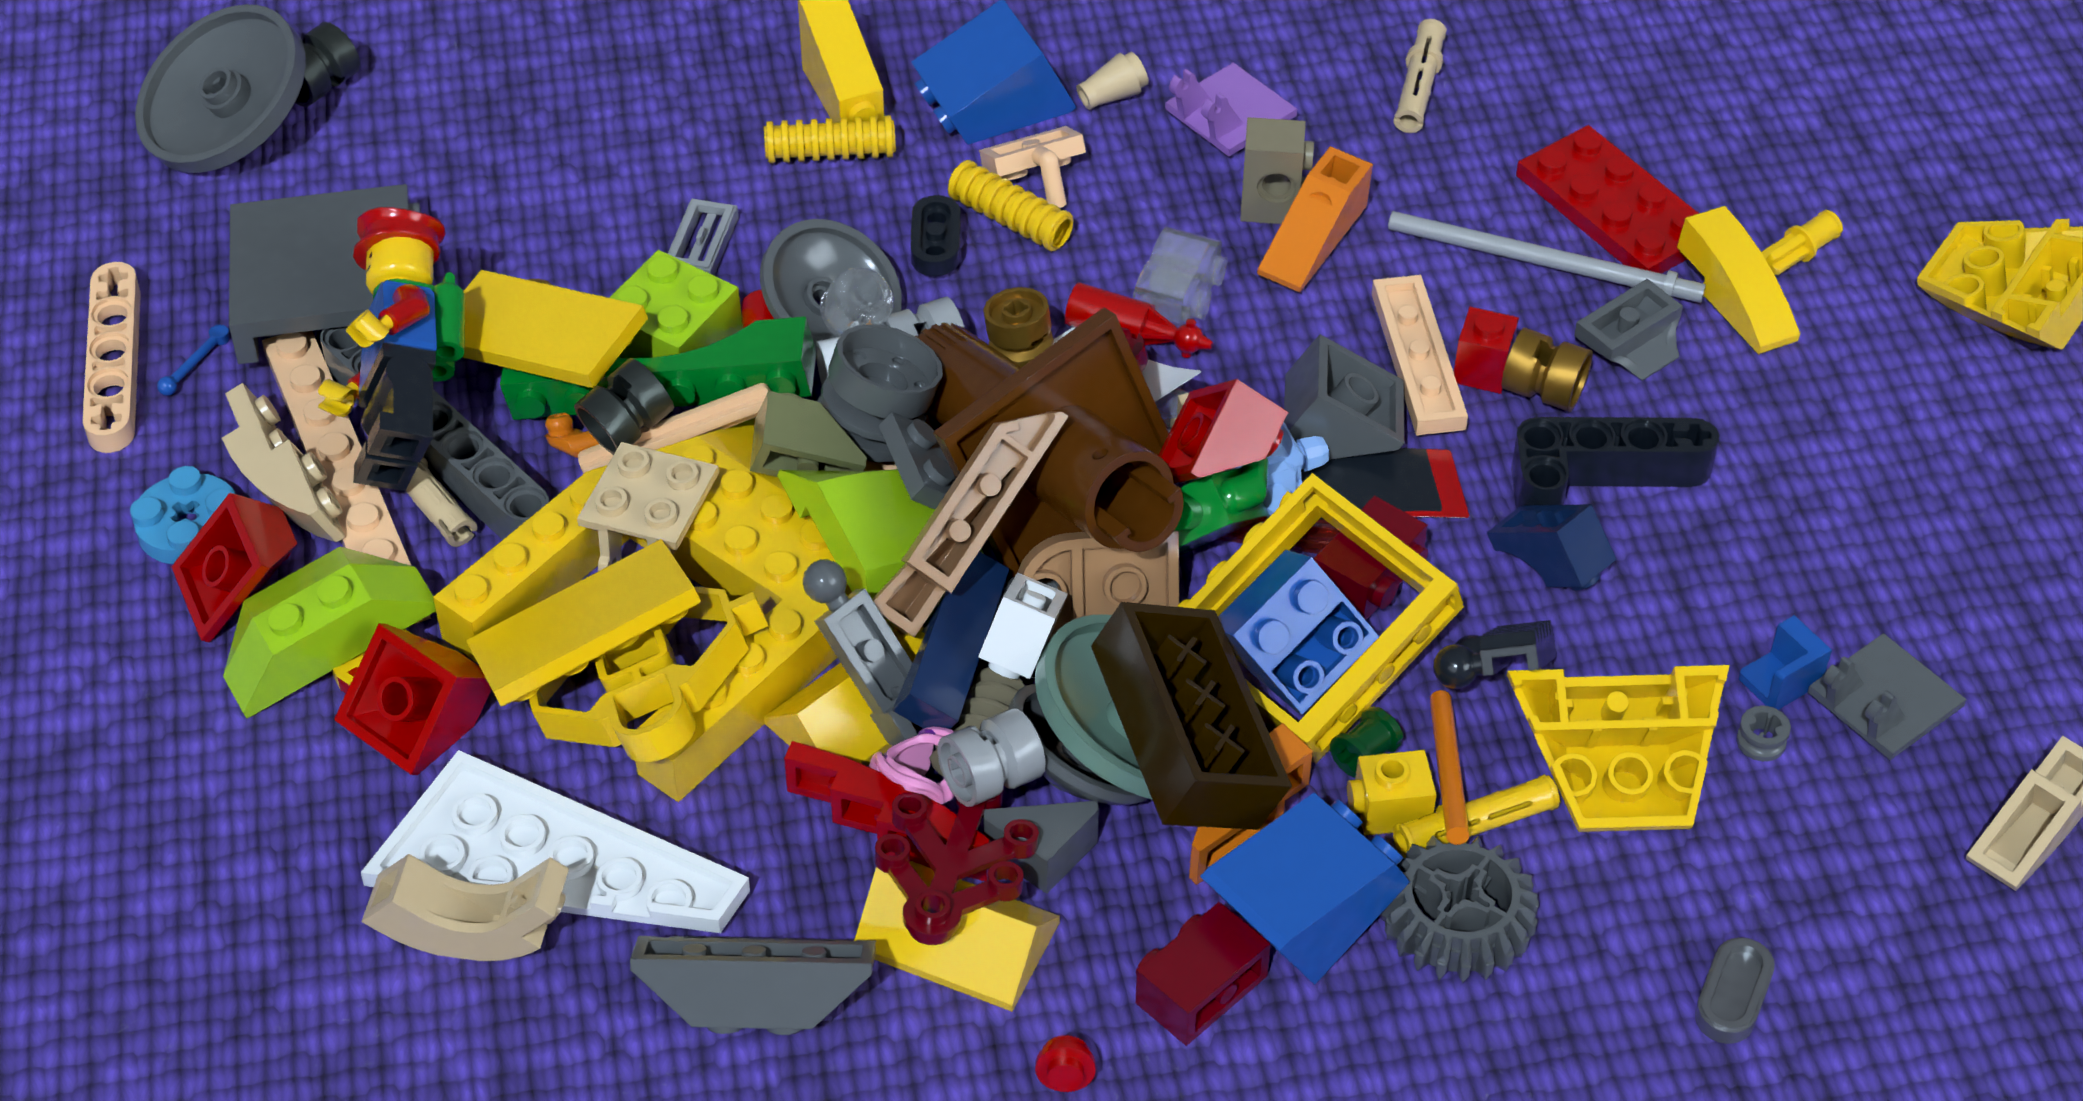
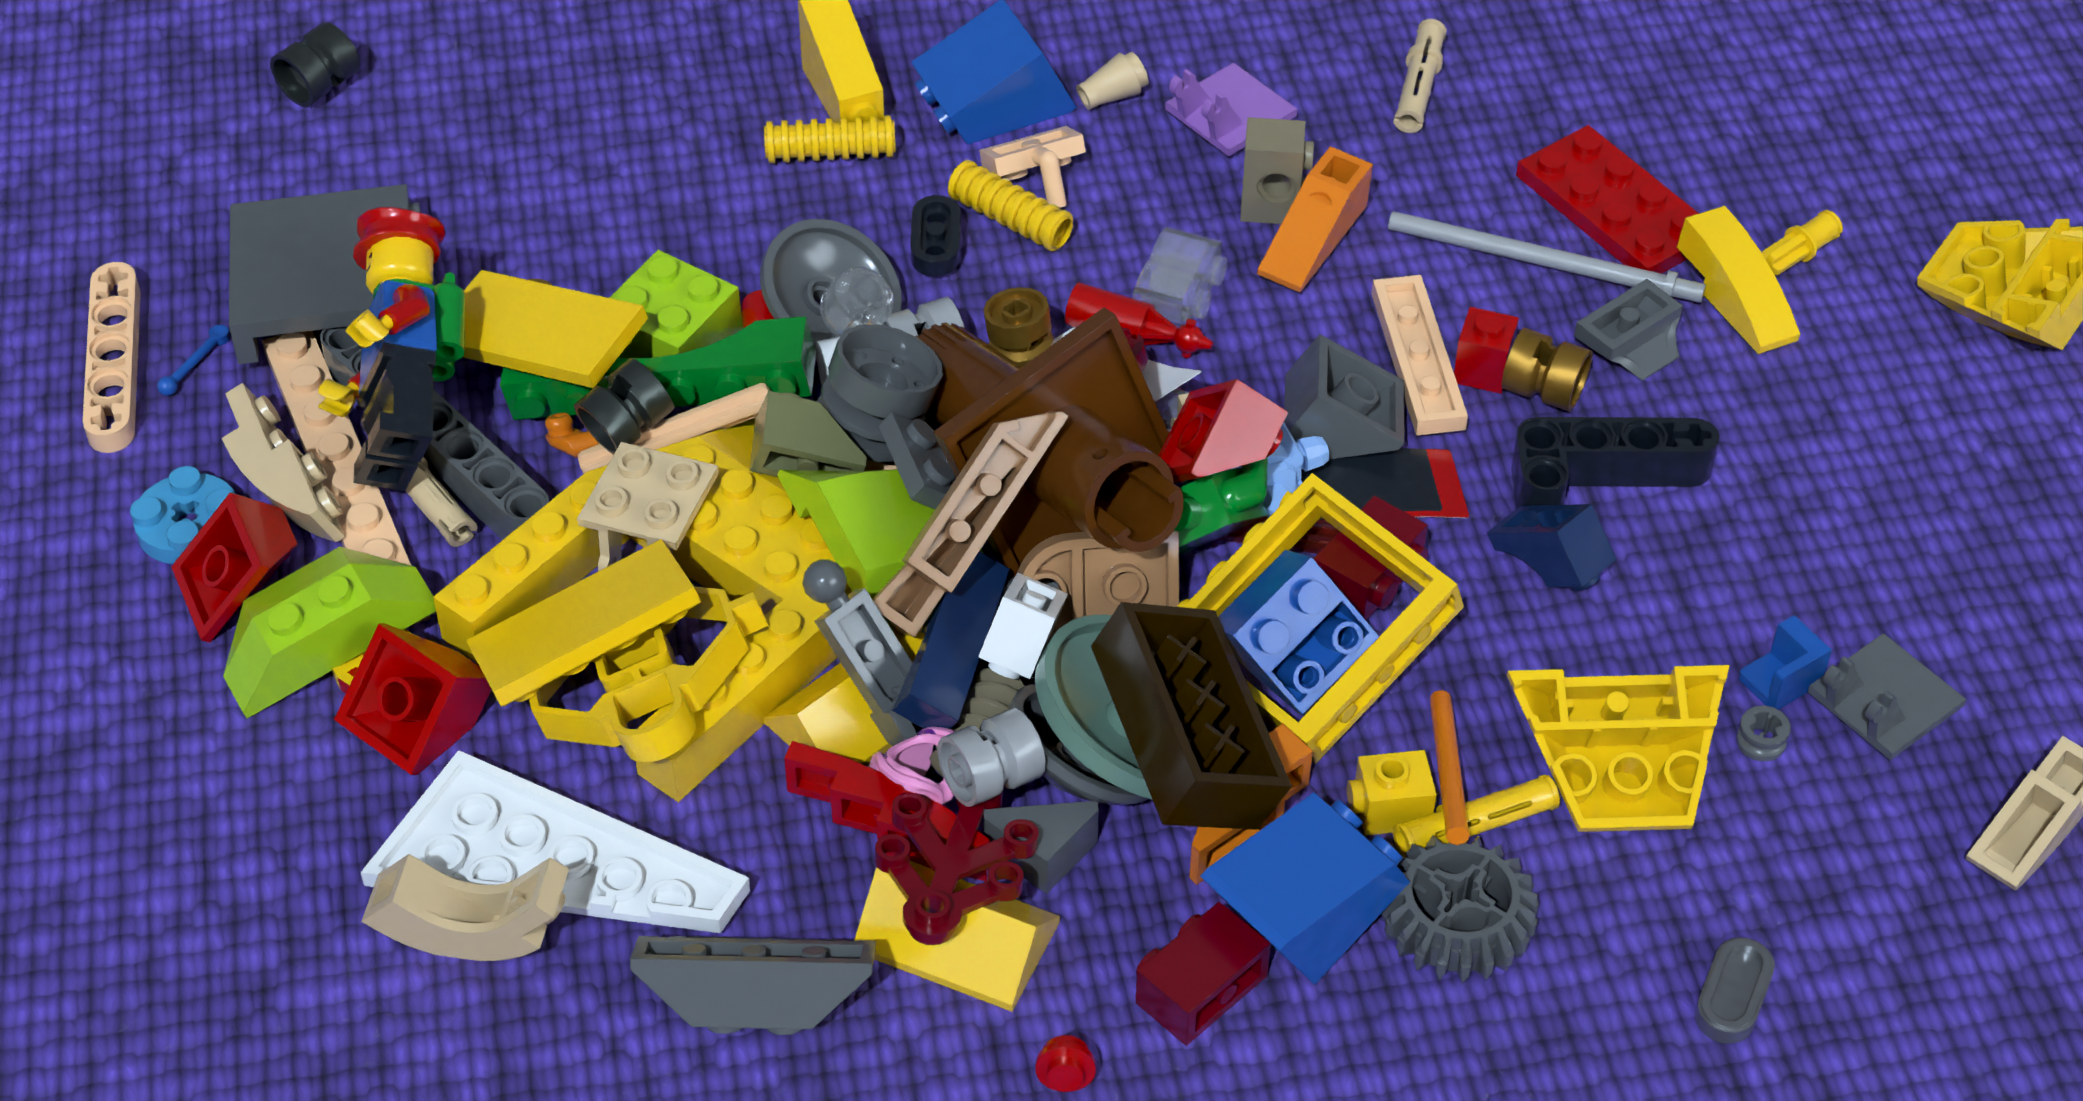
dark grey dish [135,4,306,173] -> none
light grey tile [668,199,739,276] -> none
dark green bush [1330,706,1403,778] -> none
black gear [1433,620,1557,689] -> none

